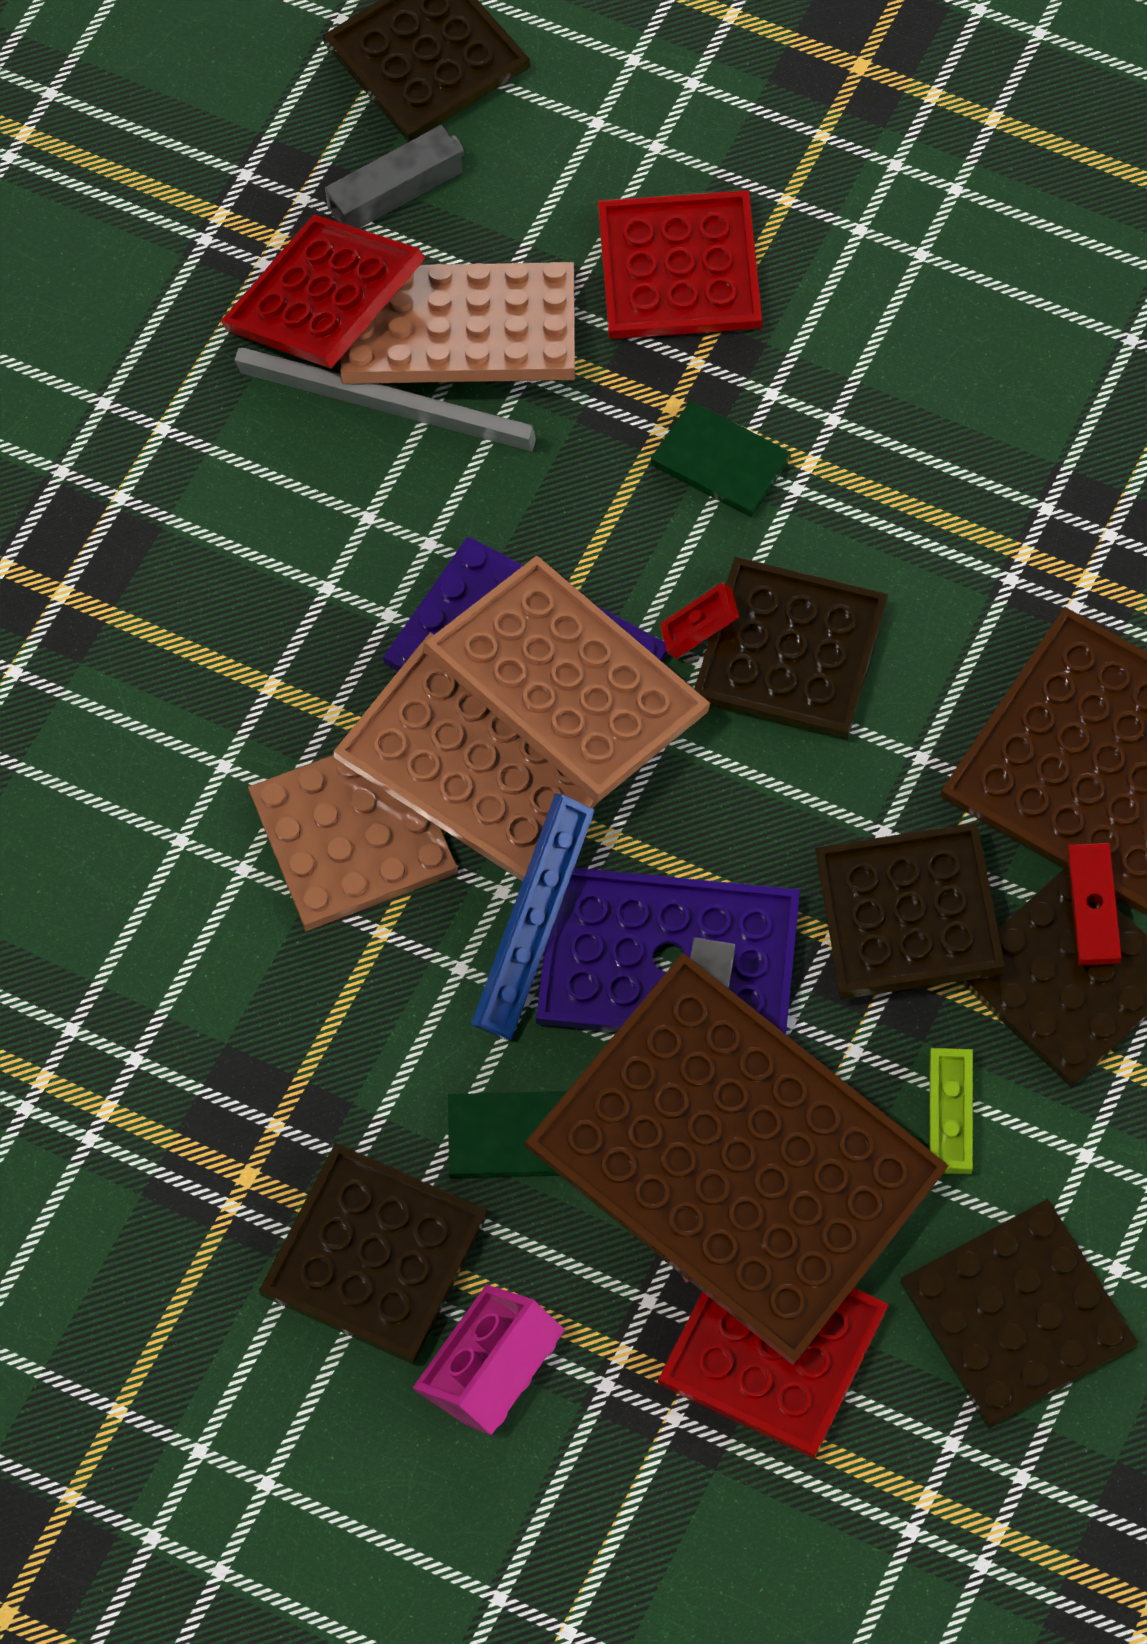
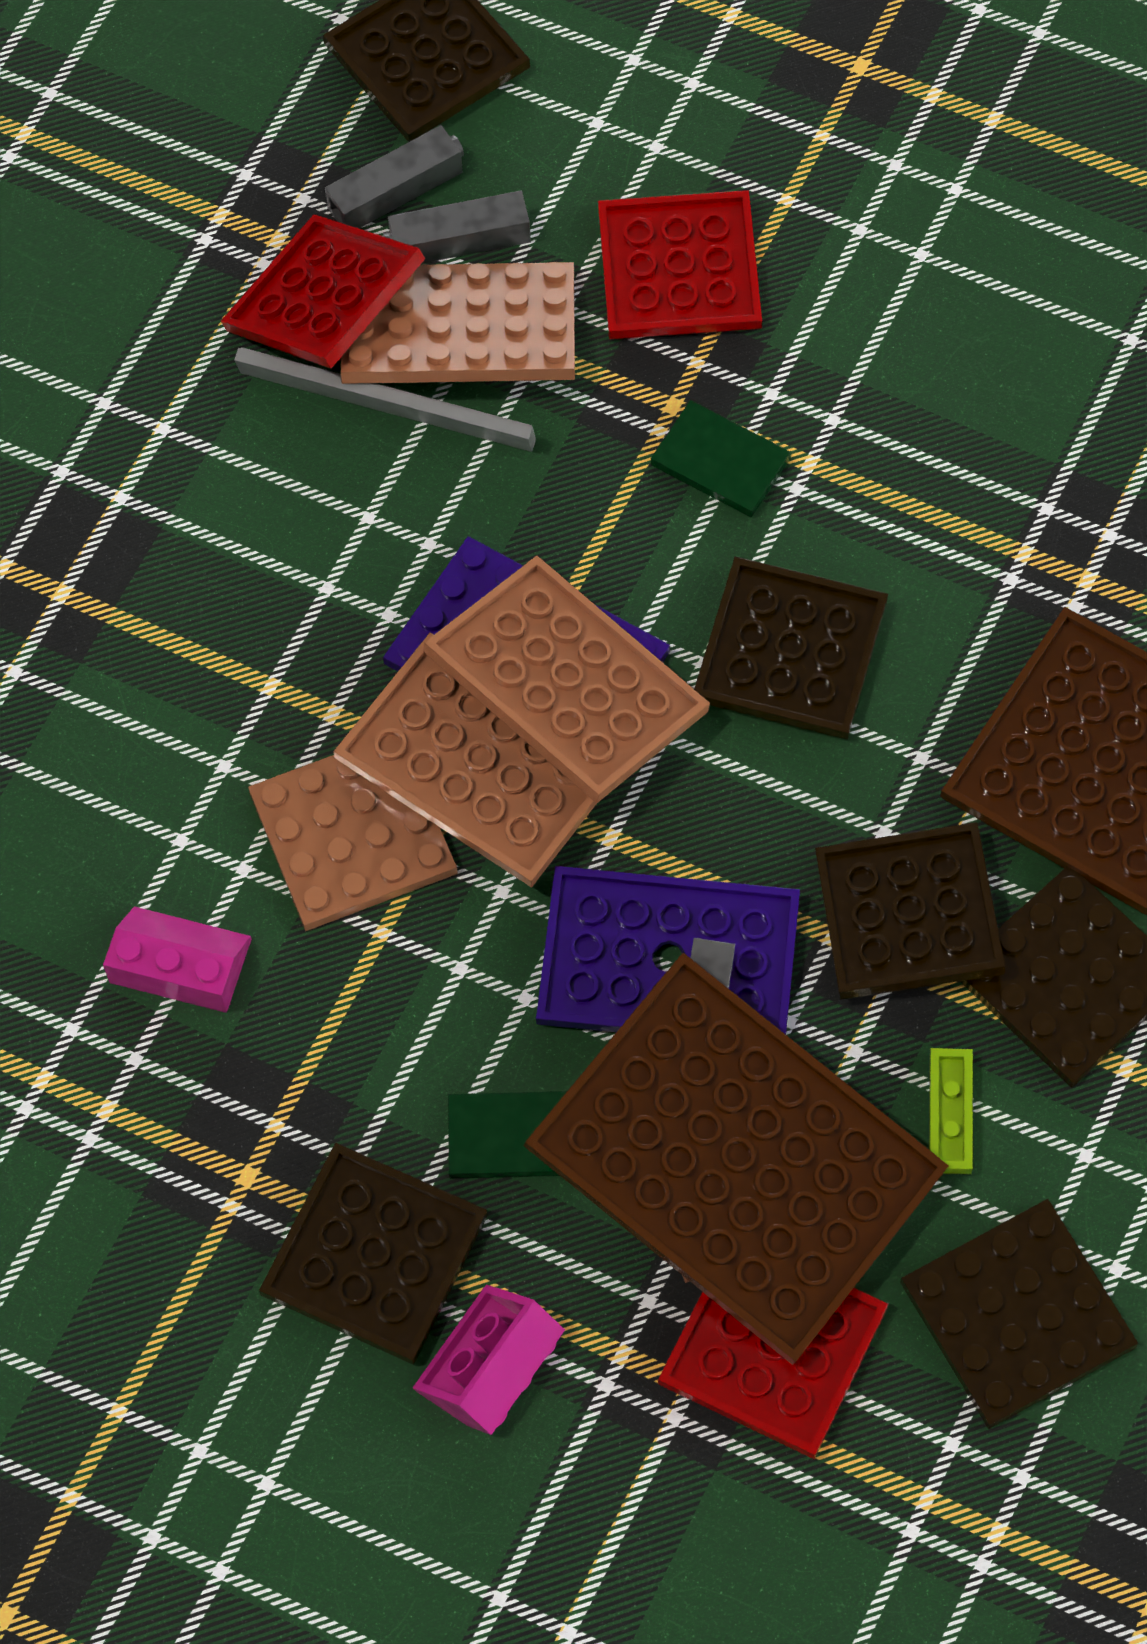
blue tile [471,794,595,1040] -> none
red plate [660,582,739,659] -> none
red tile [1067,843,1121,965] -> none
none -> dark pink slope [103,906,252,1013]
none -> flat silver brick [383,190,531,264]

